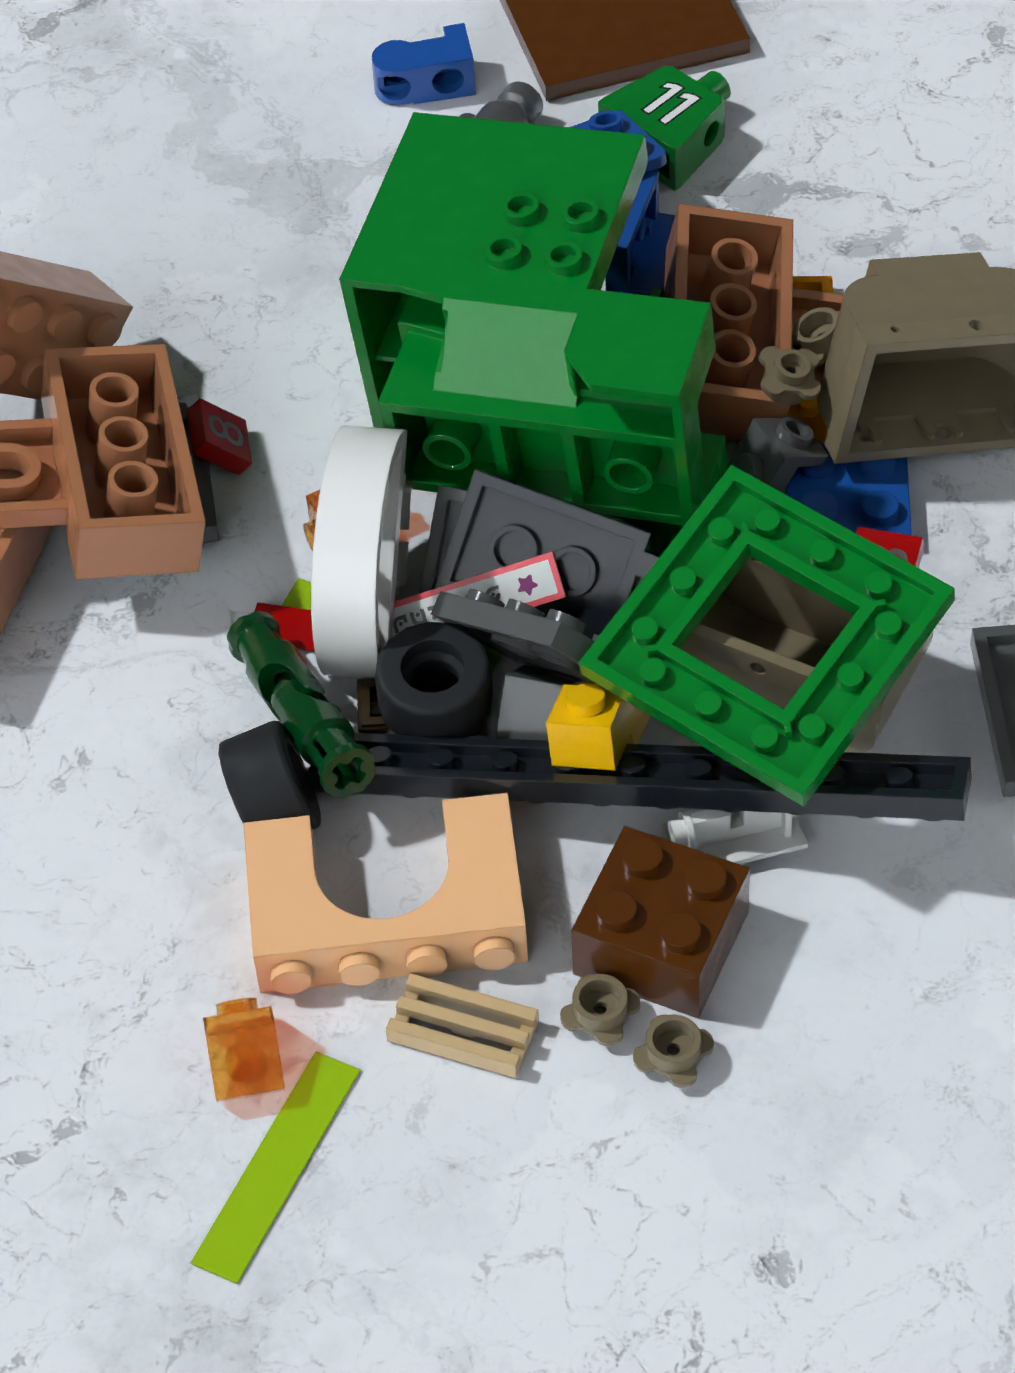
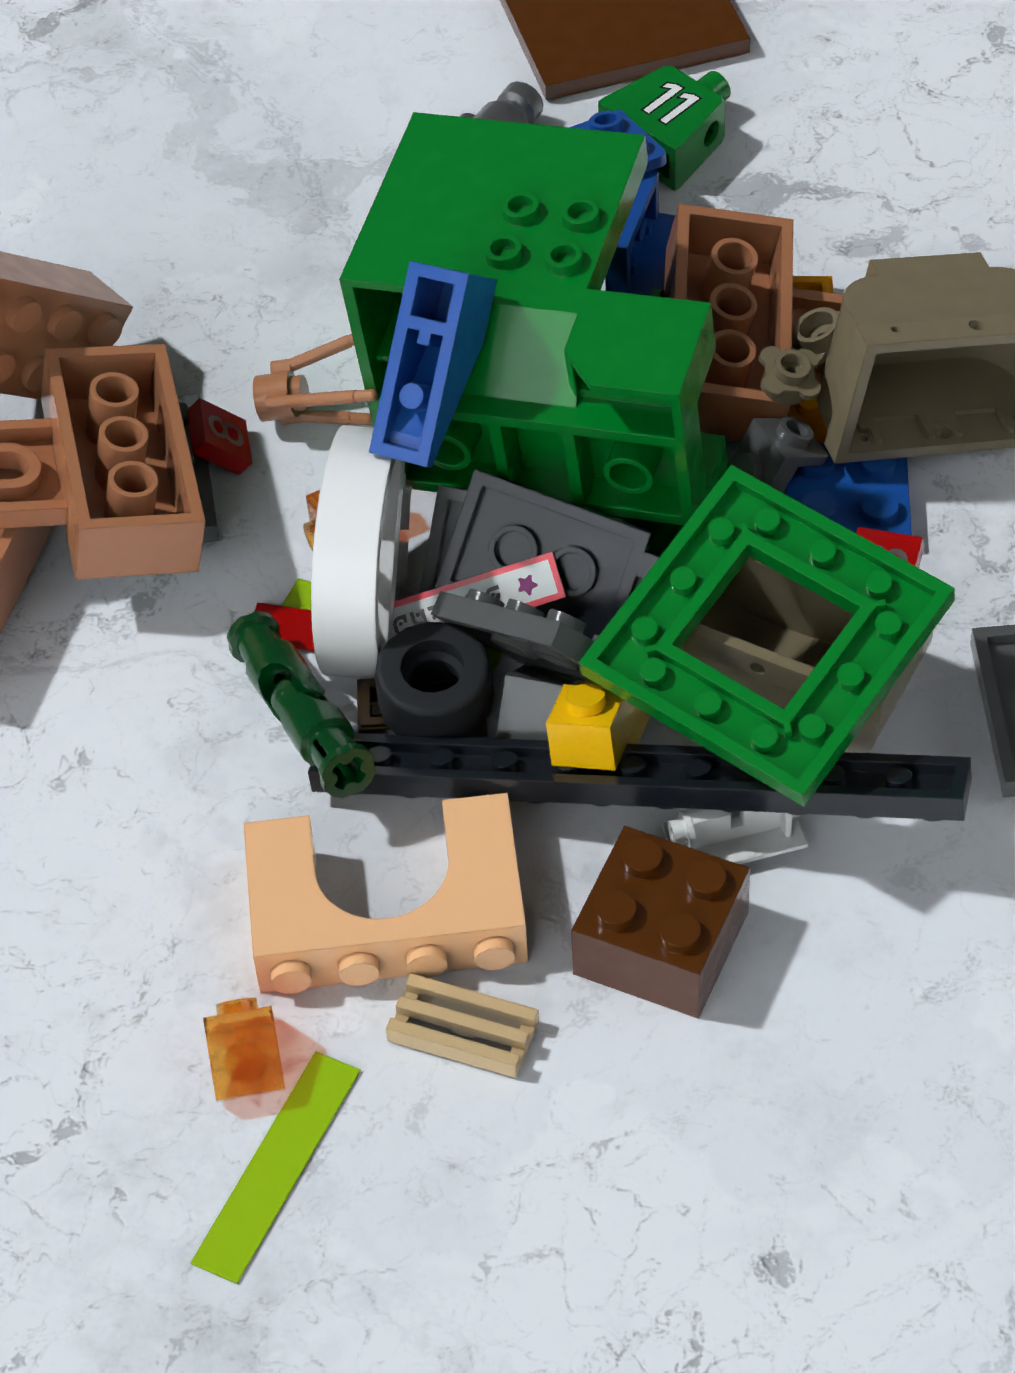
black tyre [218,721,321,830] -> none
blue leg [372,23,476,105] -> none
dark tan plate [560,974,640,1046] -> none
dark tan plate [633,1014,714,1088] -> none
none -> nougat plant [253,334,378,425]
none -> blue slope [369,261,498,467]

